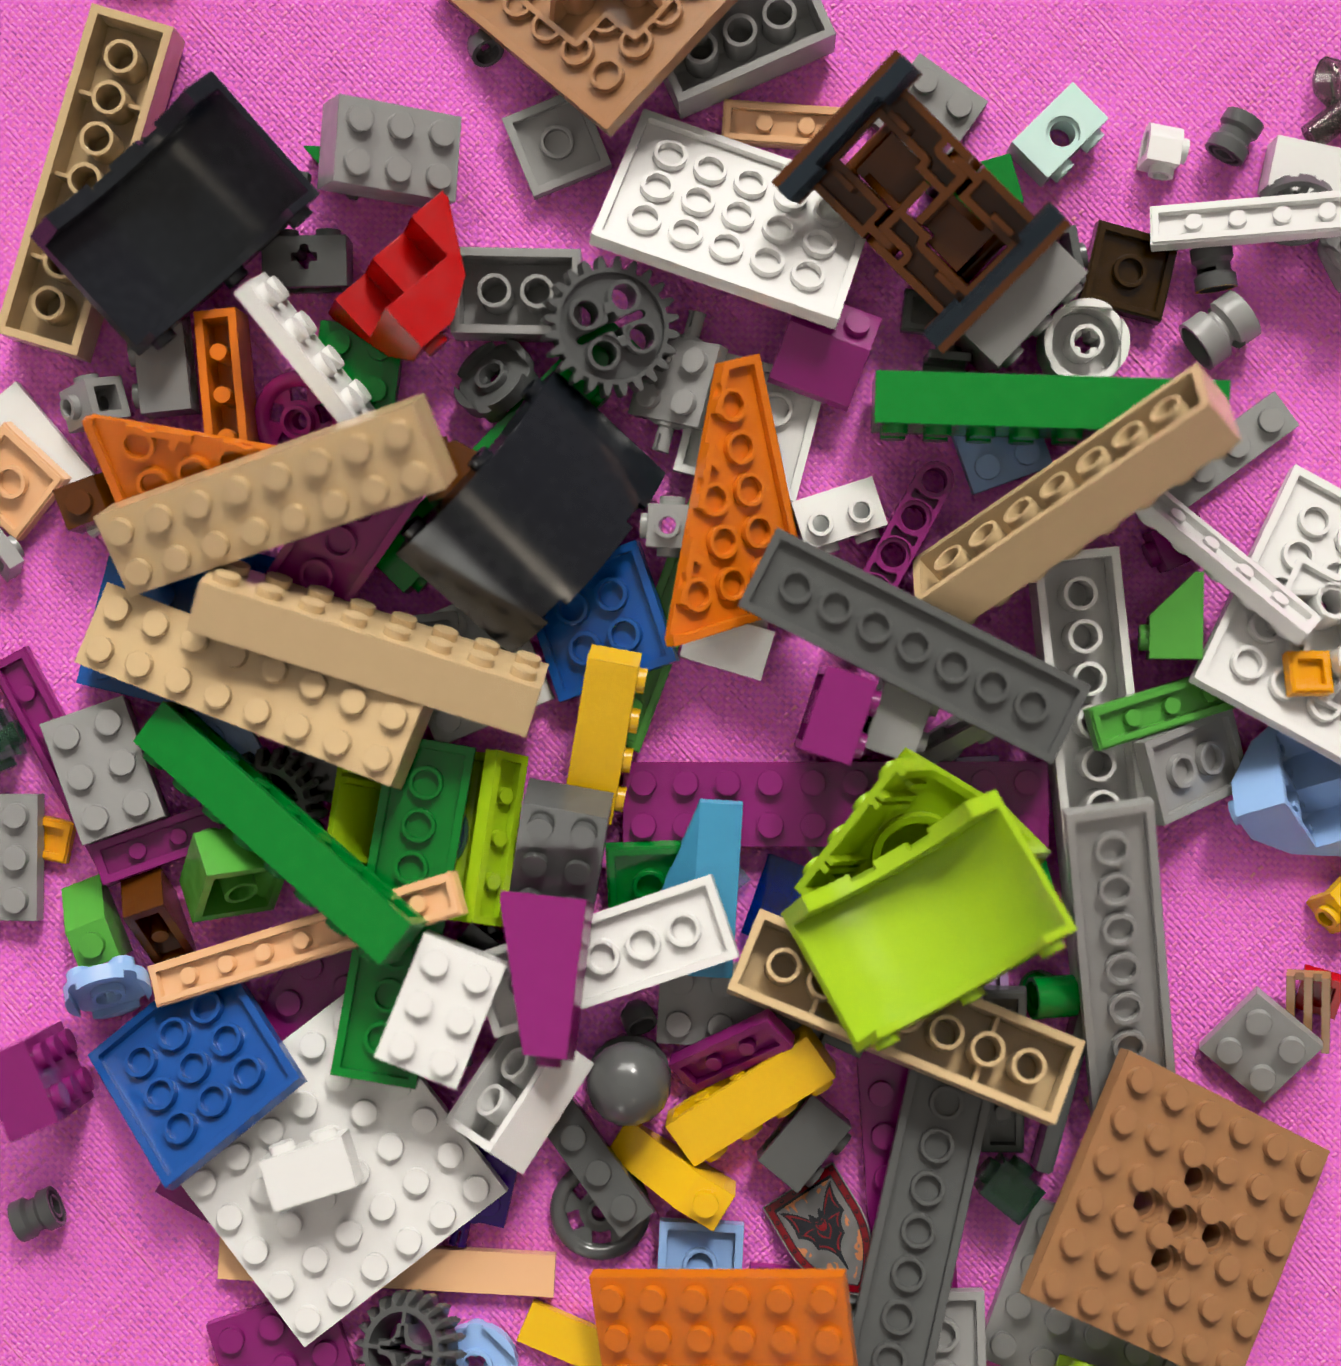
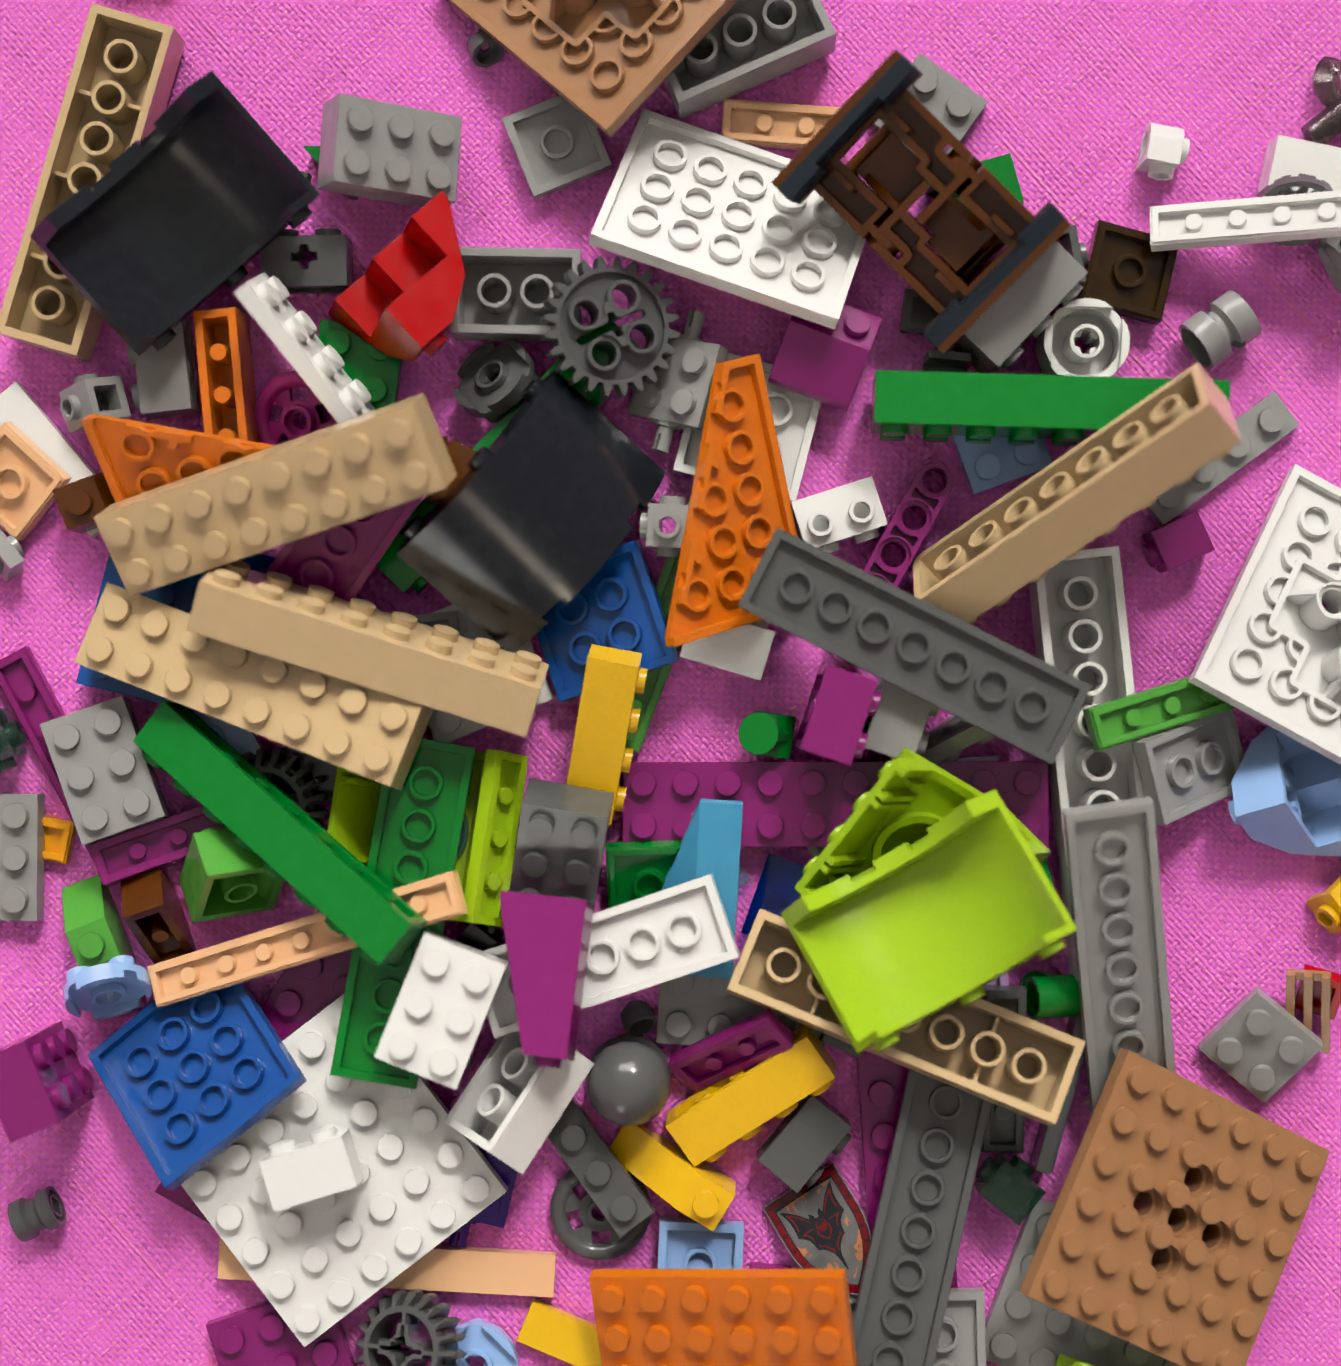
light aqua brick [1006,82,1108,187] -> none
white plate [1135,491,1323,646] -> none
bright green slope [1138,572,1204,660] -> none
dark grey wheel [1190,245,1238,294] -> none
dark grey wheel [1205,106,1264,166] -> none
light orange tile [1282,650,1334,697] -> none
none -> green piece [738,711,796,759]

